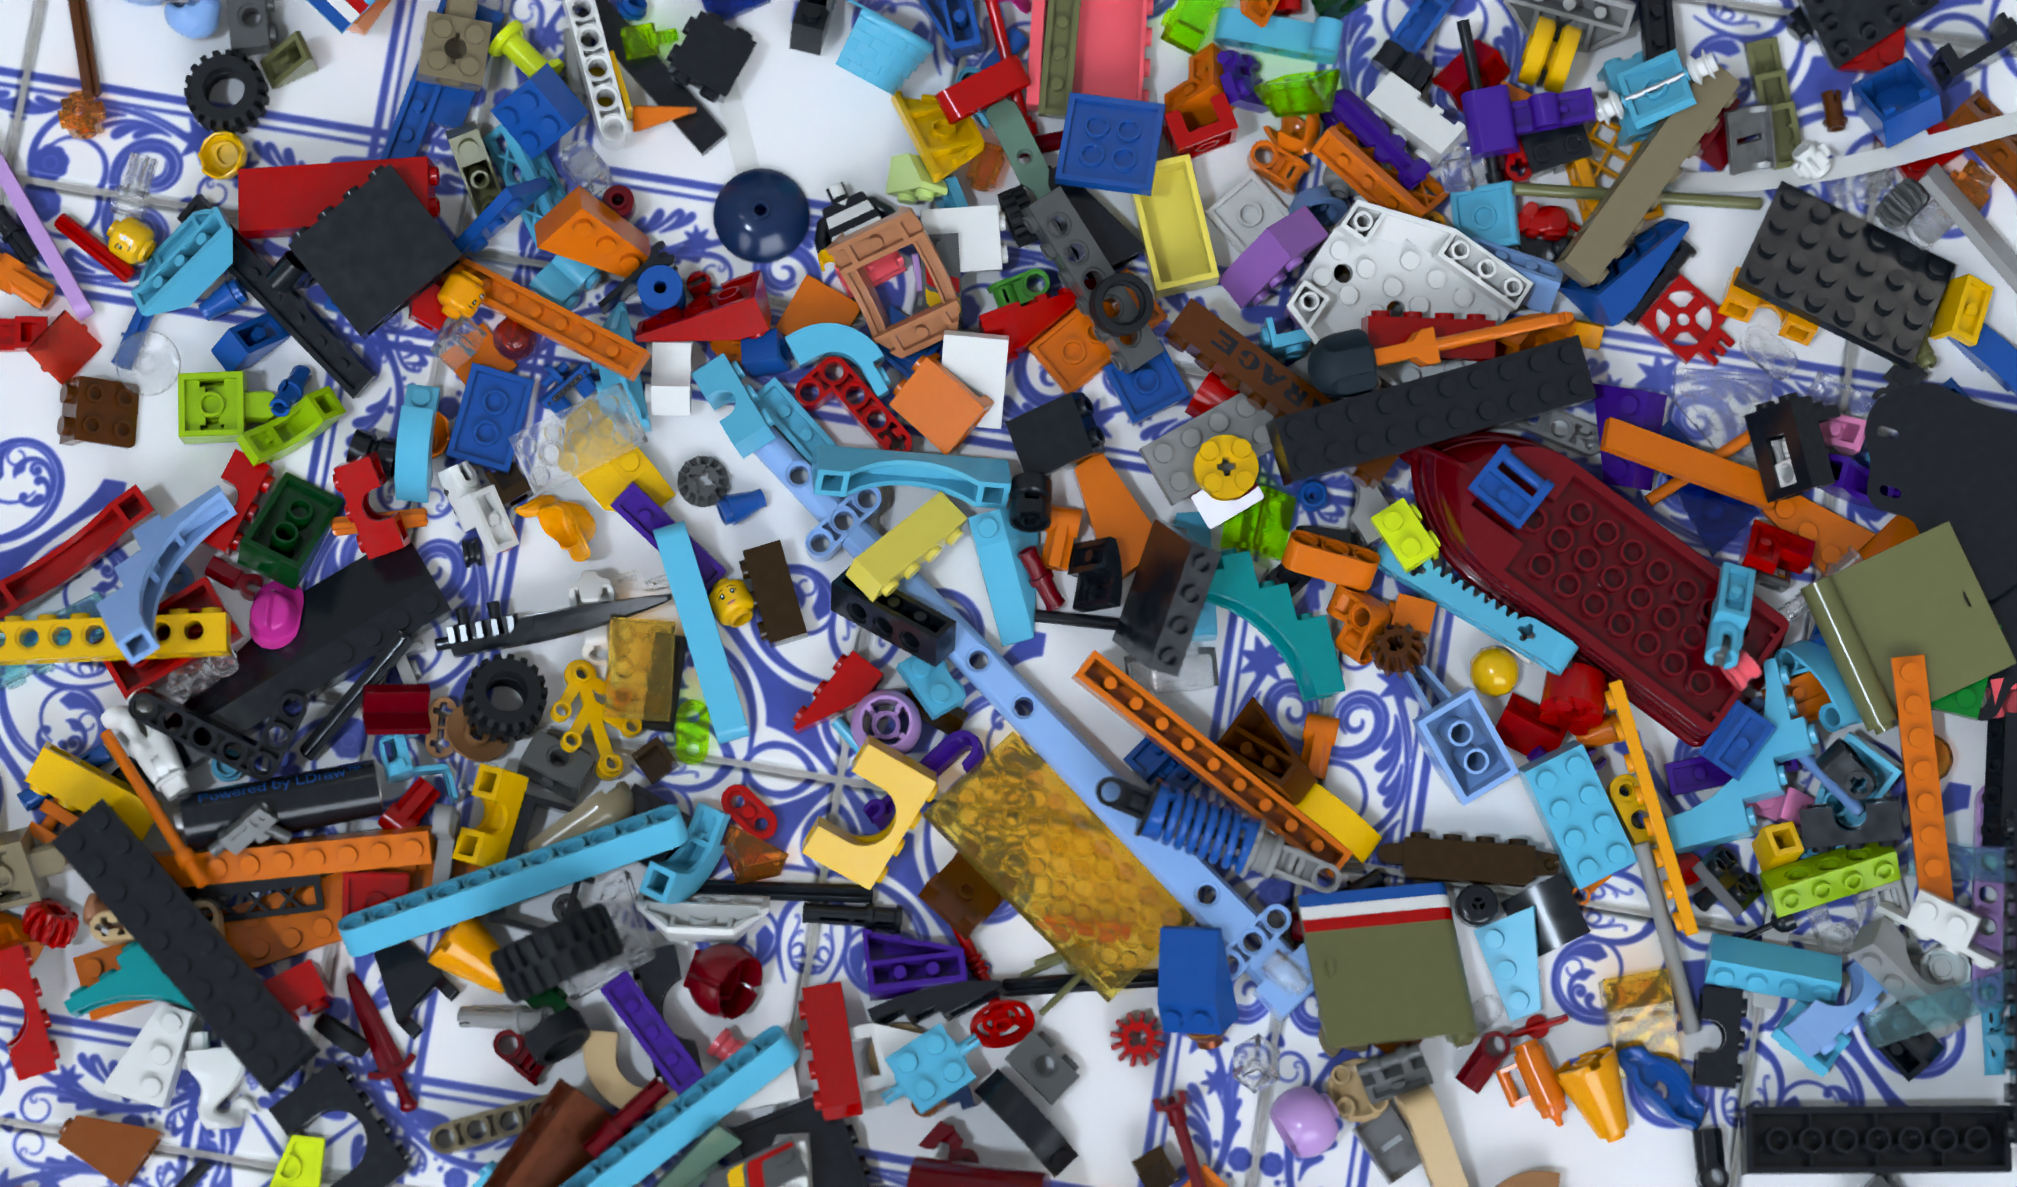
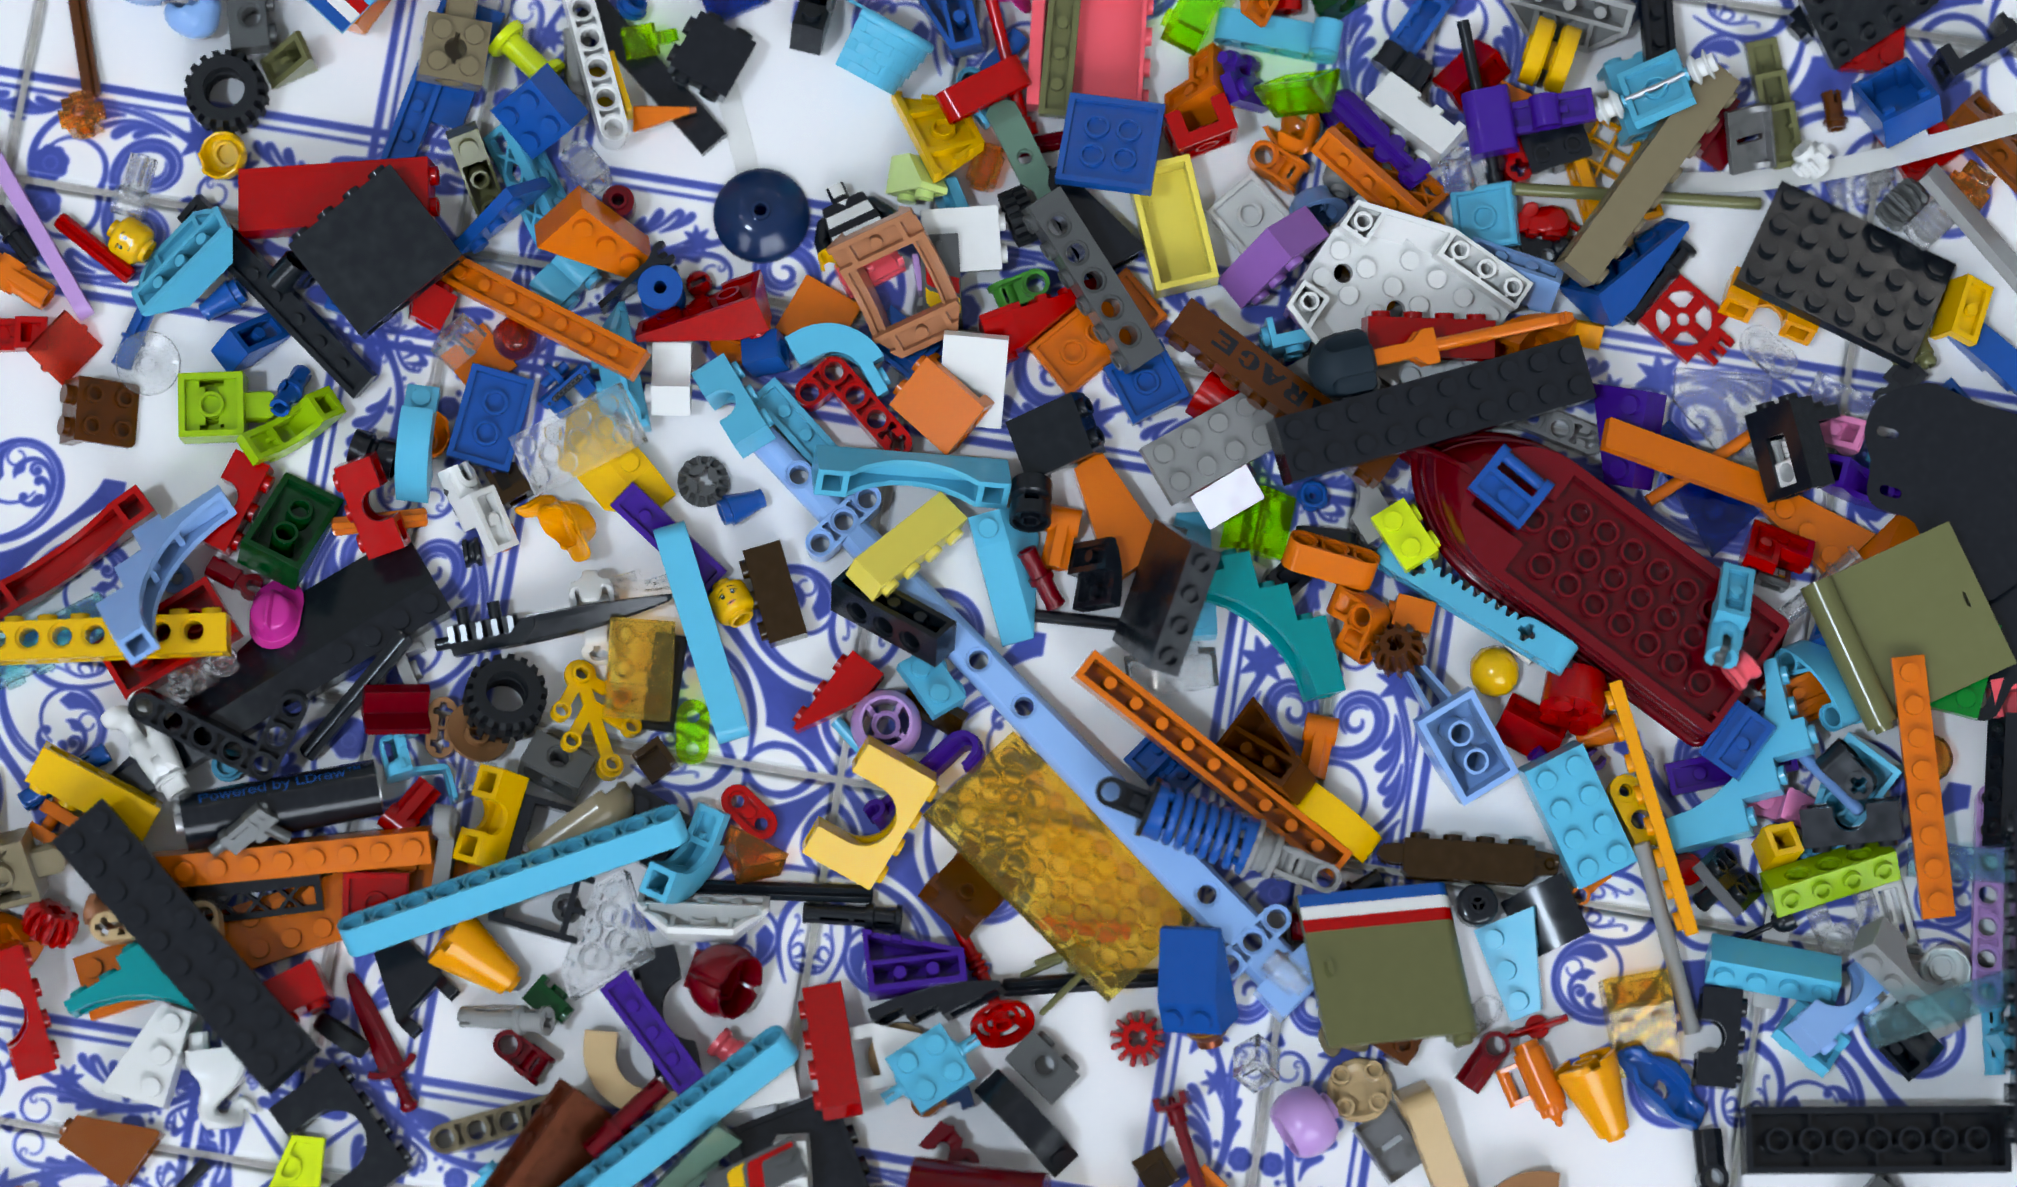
orange bar [100,729,208,889] -> none
light orange head [437,270,486,321] -> none
black tyre [490,902,624,1004] -> none
black tyre [525,1008,591,1066] -> none
black tyre [1089,273,1154,337] -> none
yellow plate [1192,435,1259,501] -> none
dark grey plate [1356,1043,1434,1105] -> none
white bracket [1875,888,2004,970] -> none

